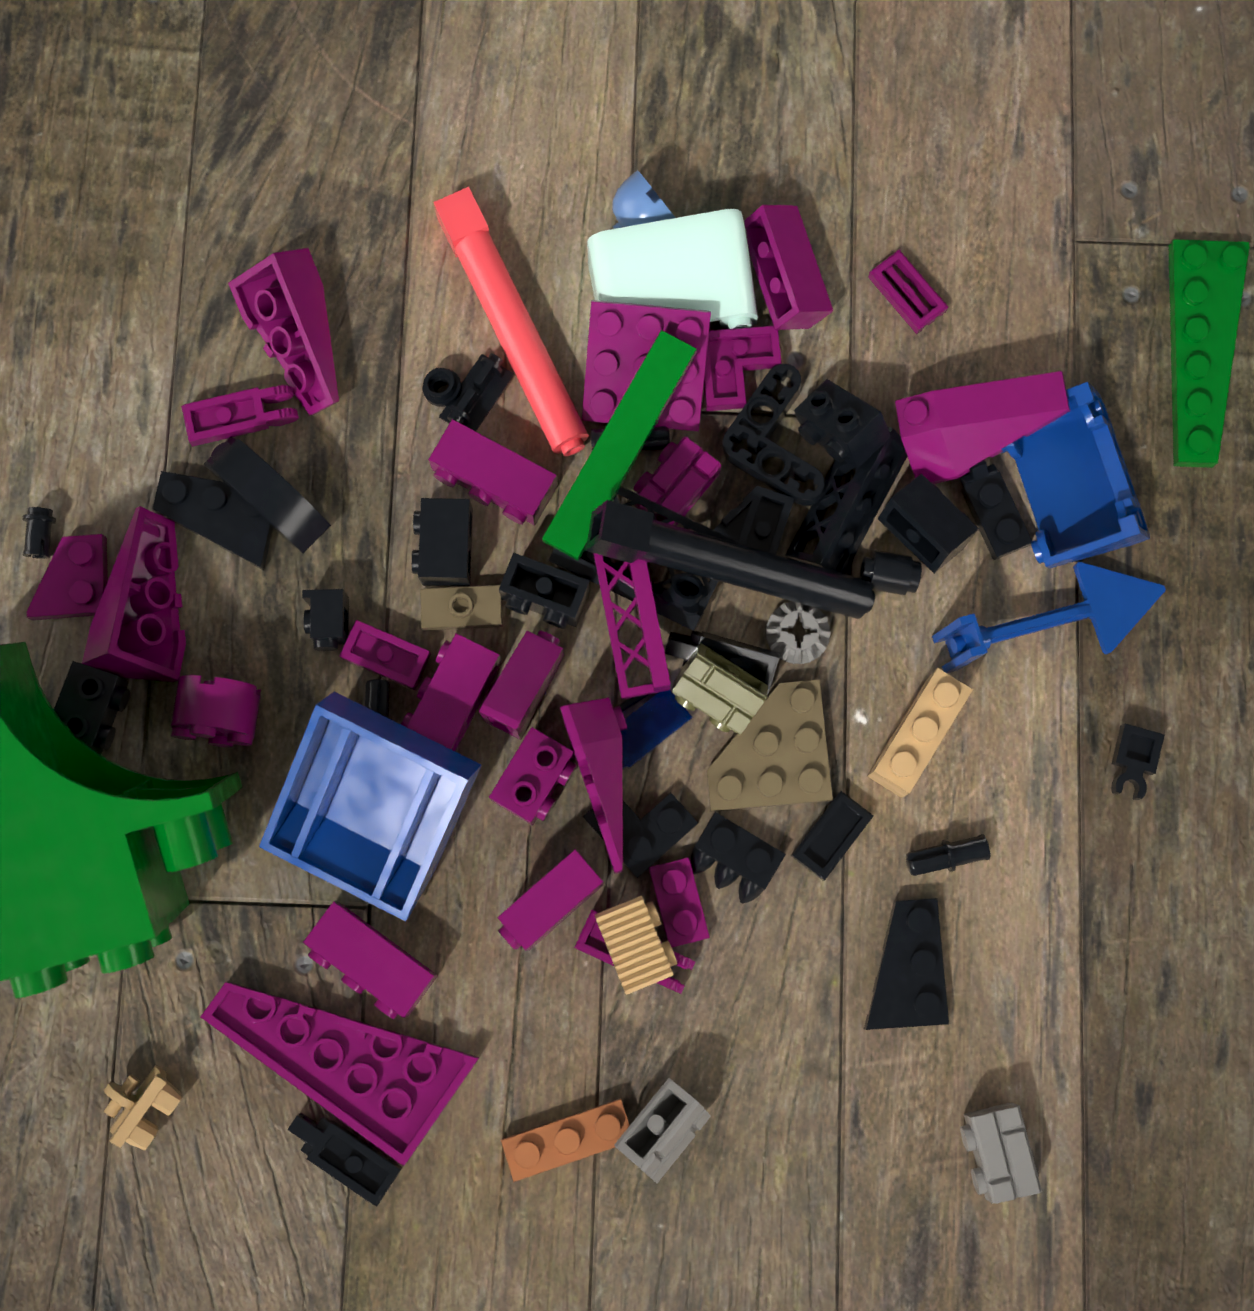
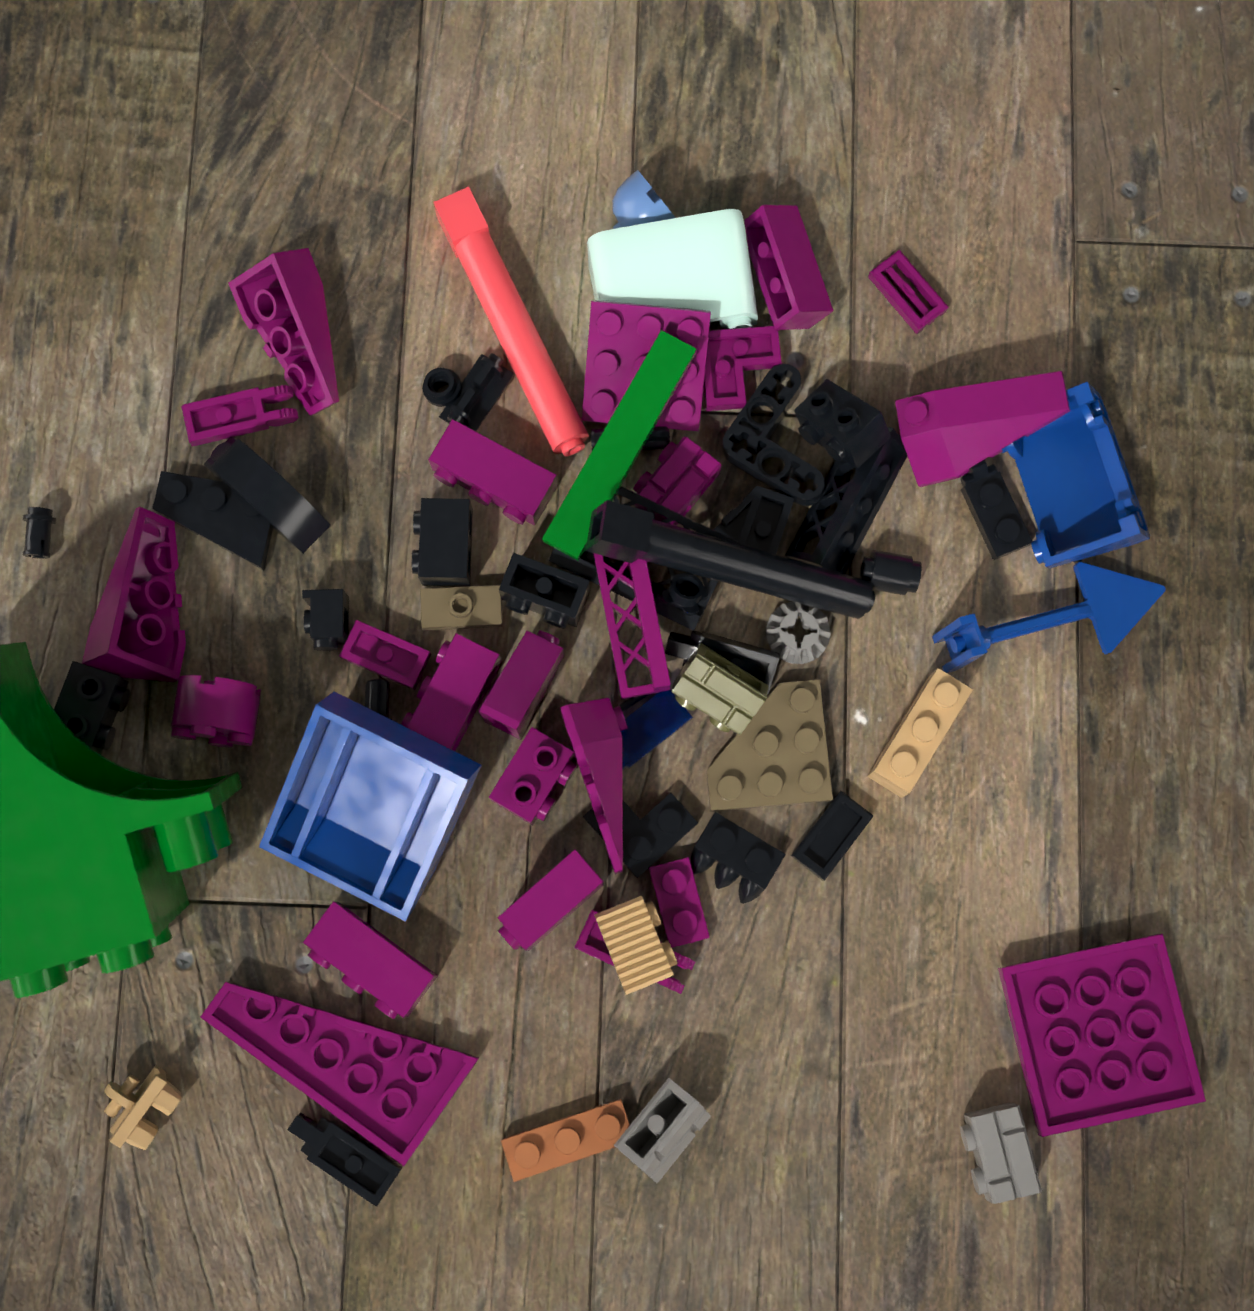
magenta wing [26,534,108,621] -> none
black wing [864,898,949,1030] -> none
black brick [878,473,979,574] -> none
black axle [906,834,991,876] -> none
black plate [1111,723,1165,800] -> none
green wing [1168,239,1249,468] -> none
none -> magenta plate [998,934,1206,1137]

